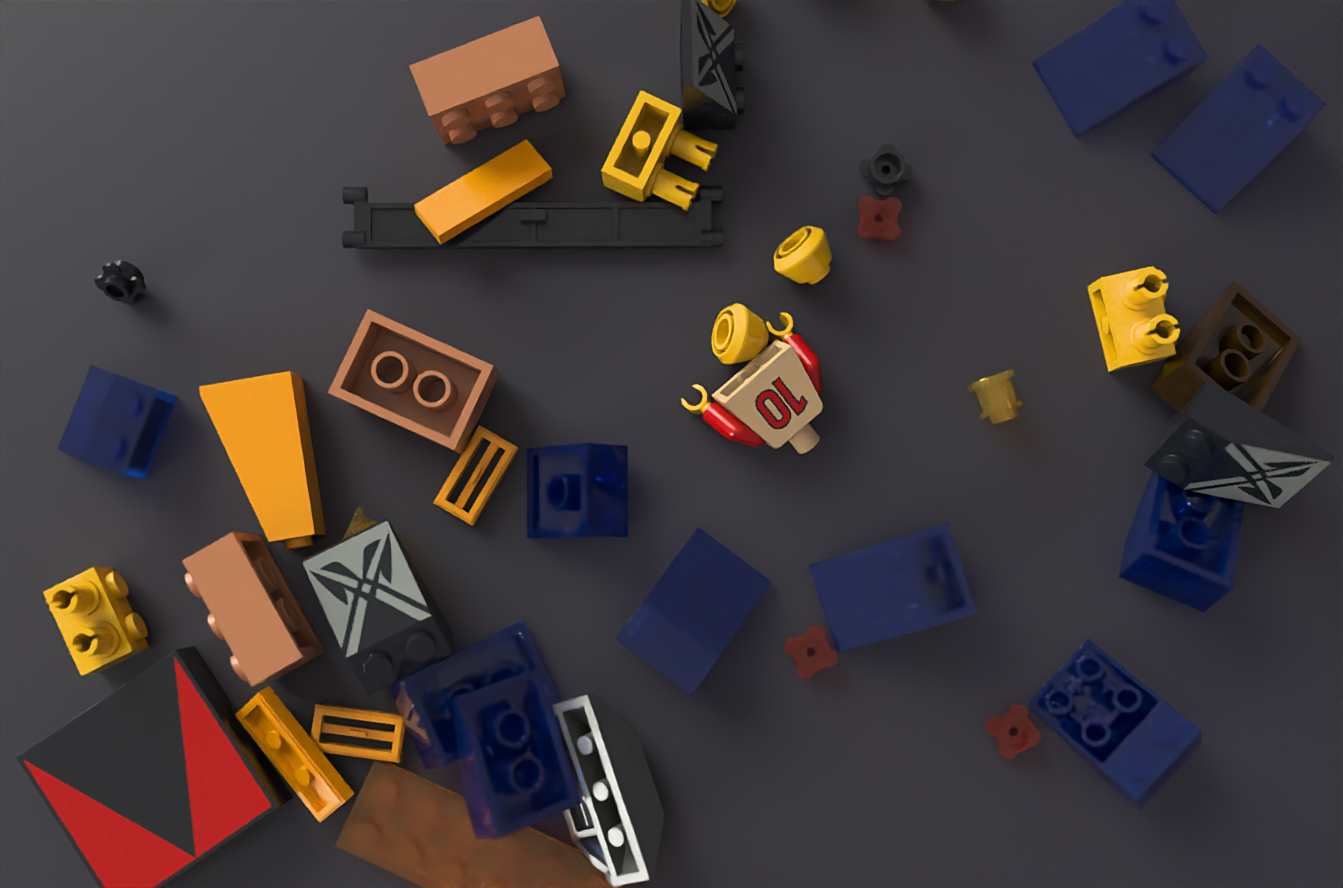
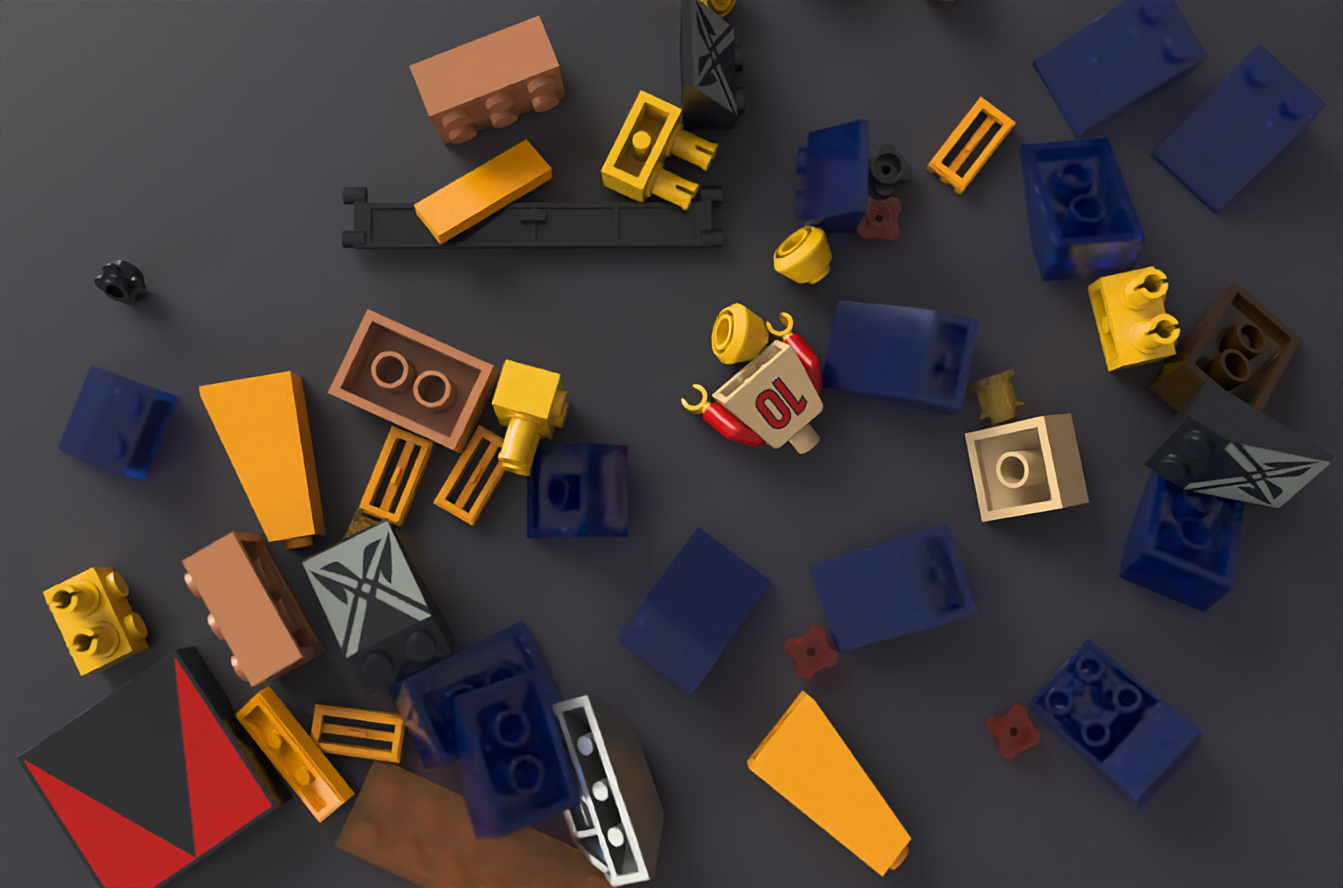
none -> light orange tile [358,426,436,527]
none -> yellow brick [492,360,569,476]
none -> light orange slope [747,690,911,876]
none -> clear blue slope [794,119,869,234]
none -> clear blue slope [822,300,980,416]
none -> light orange tile [925,97,1016,195]
none -> tan slope [965,413,1089,522]
none -> clear blue slope [1020,138,1146,281]

